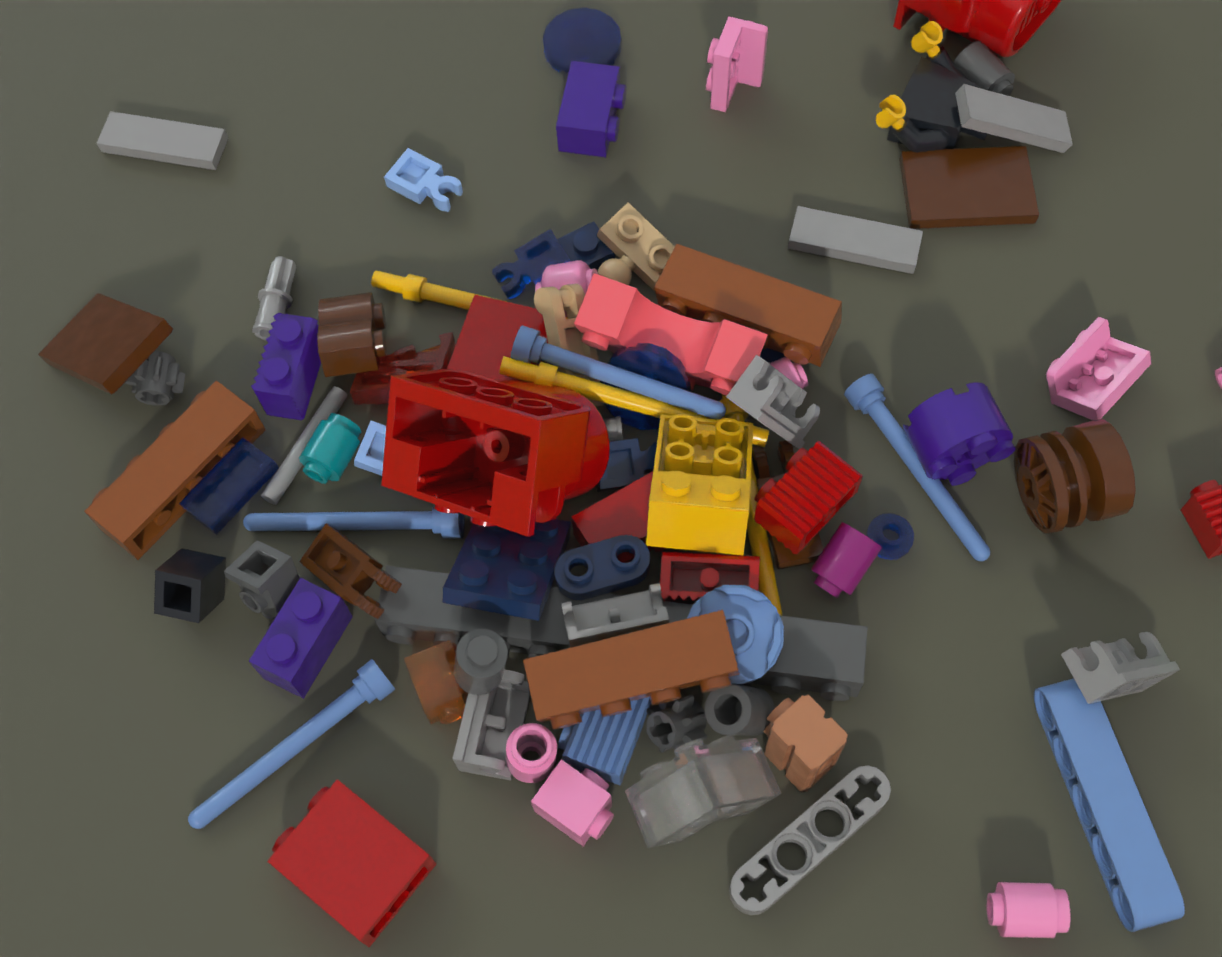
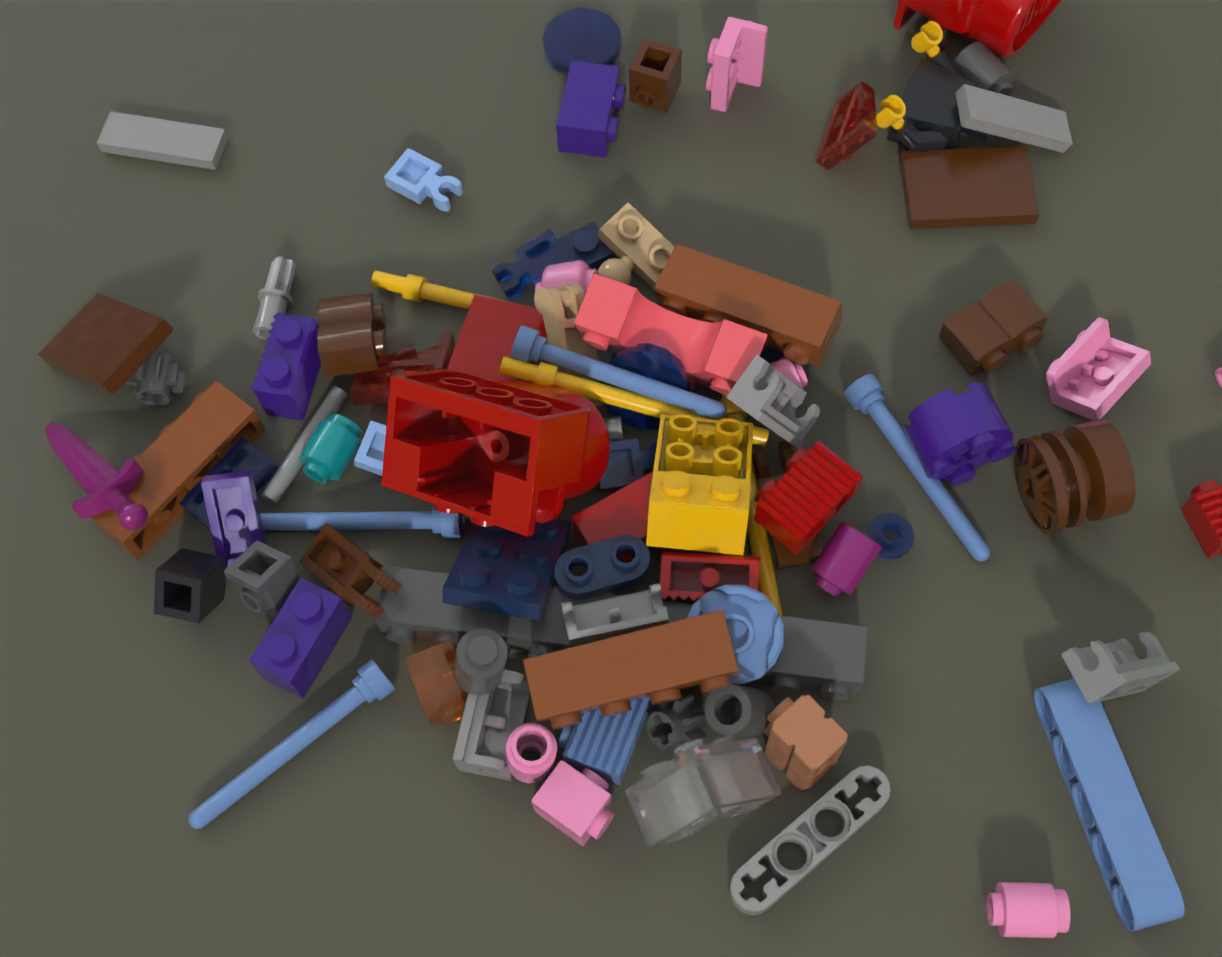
red brick [267,779,436,948] -> none
light grey tile [788,206,923,274] -> none
none -> magenta sword [45,423,148,530]
none -> plate [201,470,266,569]
none -> reddish brown brick [629,39,682,113]
none -> clear red wing [816,81,878,170]
none -> reddish brown brick [939,279,1048,376]

